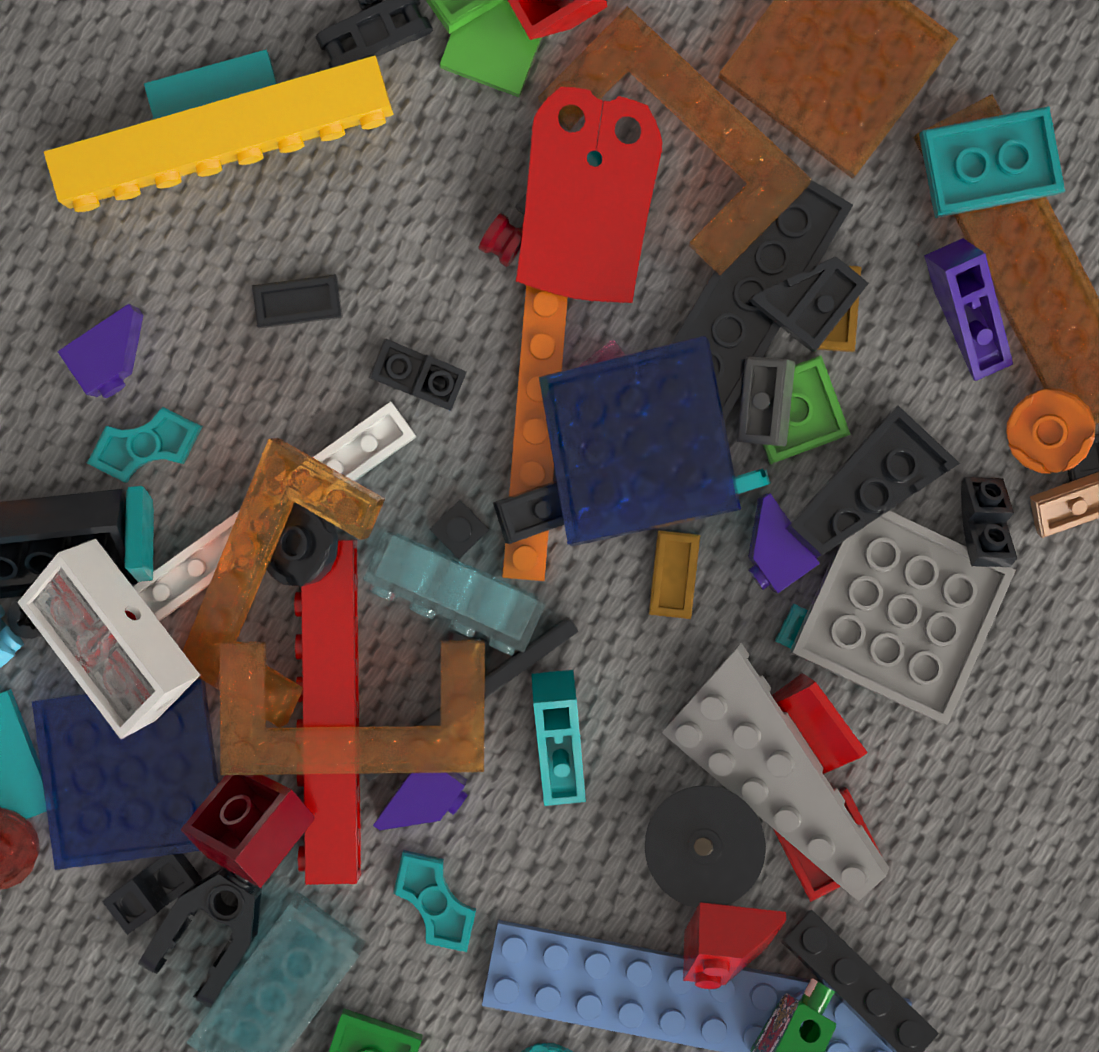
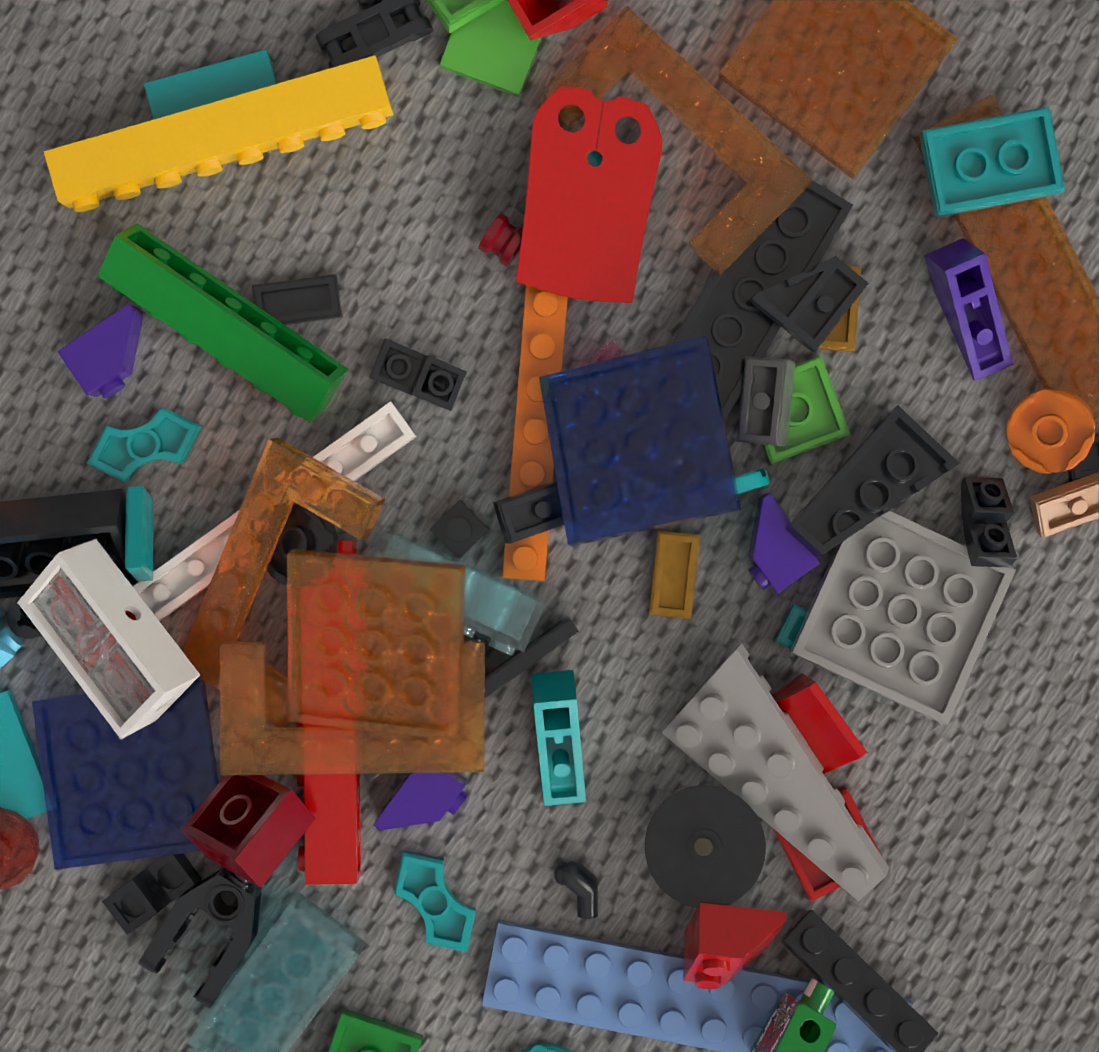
none -> green brick [98,223,349,423]
none -> clear orange plate [287,549,465,740]
none -> black arm [554,861,598,919]

